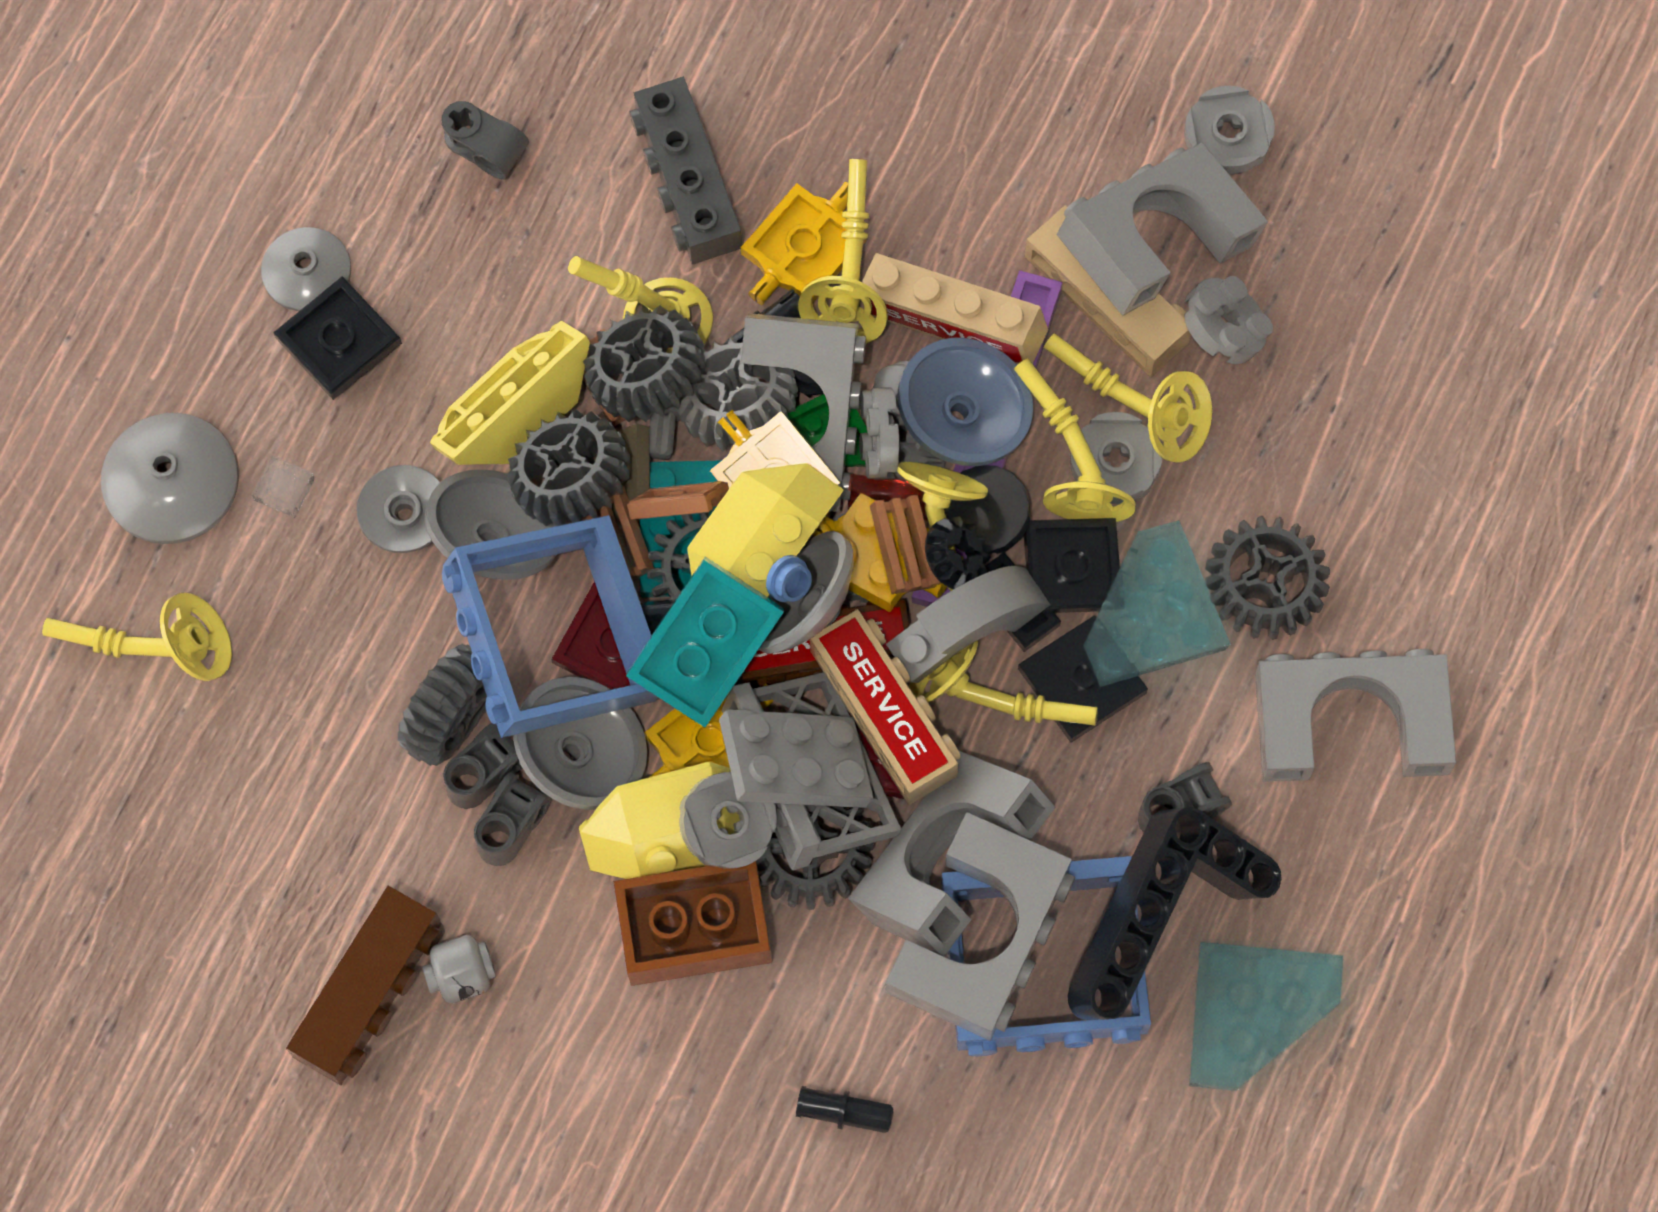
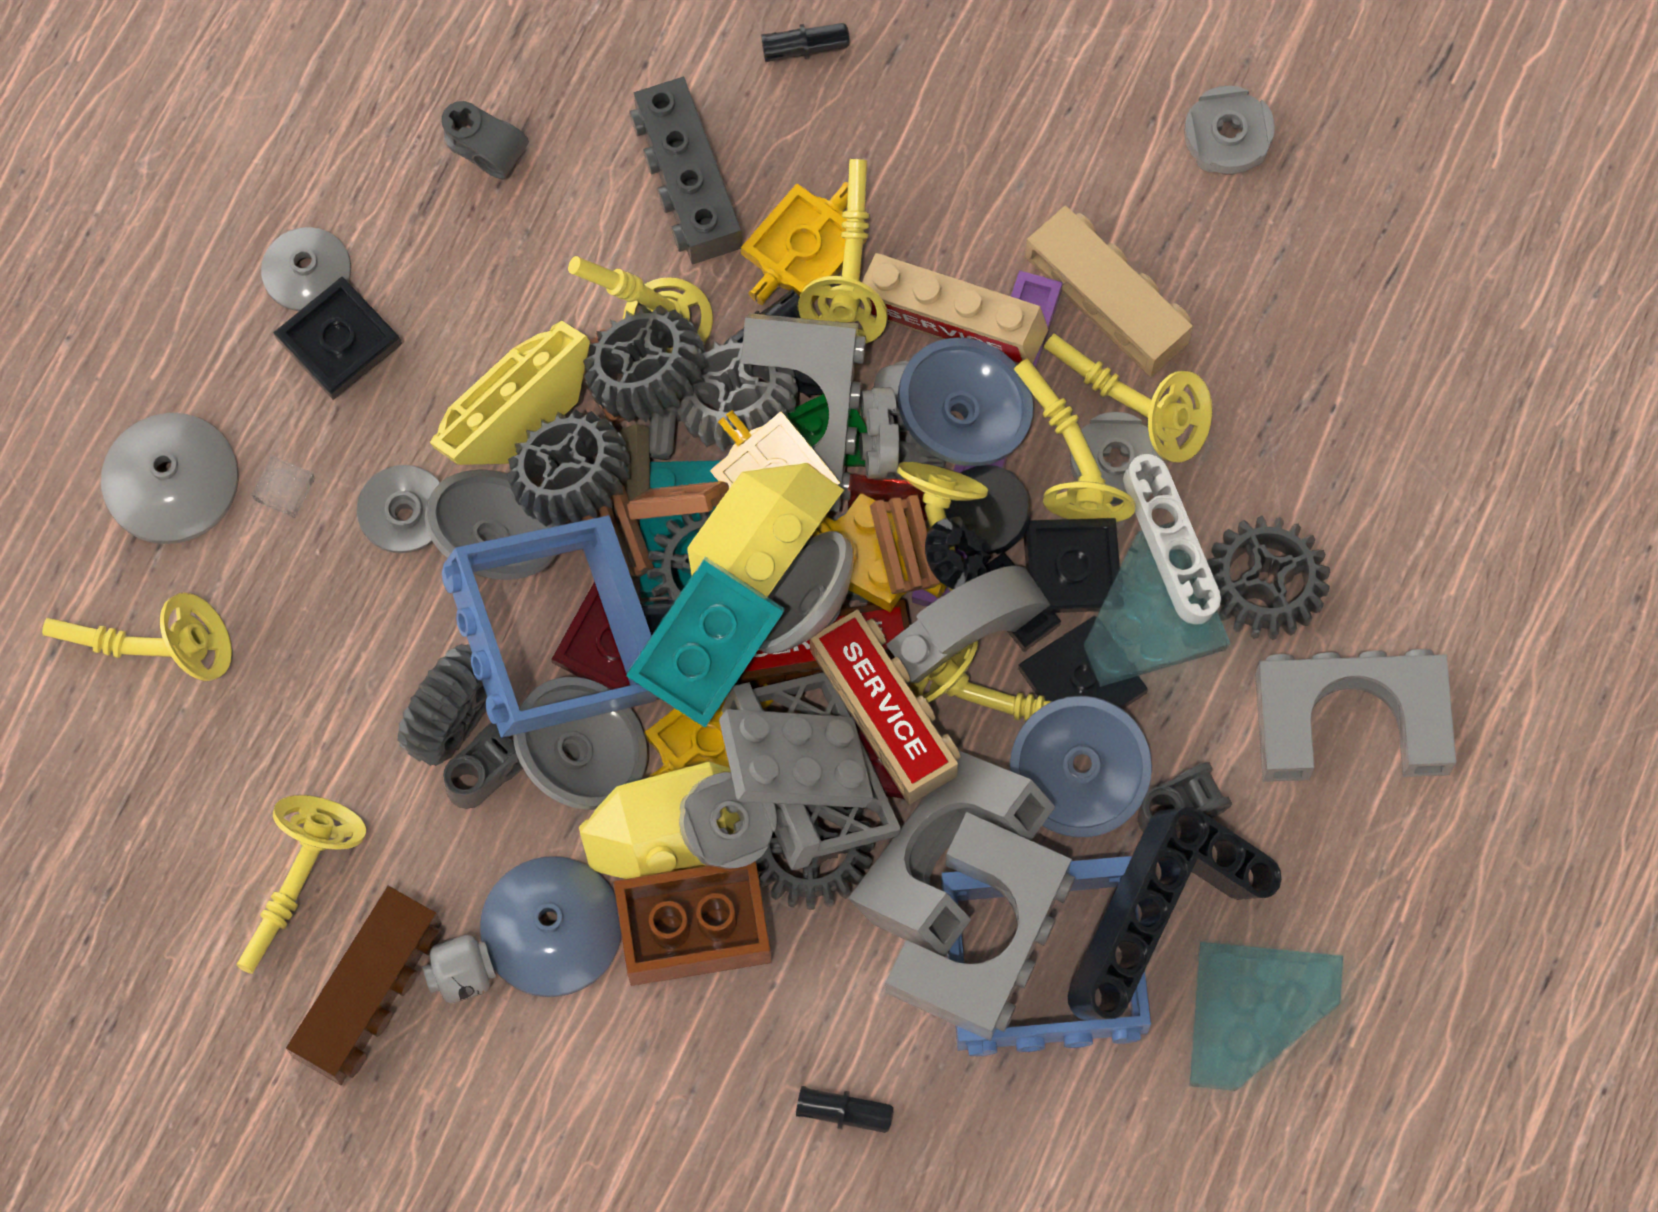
dark grey piece [474,771,552,866] -> none
medium blue plate [766,555,812,602] -> none
light grey arch [1056,142,1268,316] -> none
light grey plate [1184,276,1273,364] -> none
none -> light yellow dish [236,795,366,974]
none -> sand blue dish [480,857,622,997]
none -> black axle [761,23,850,62]
none -> sand blue dish [1010,696,1152,837]
none -> white beam [1123,454,1221,625]

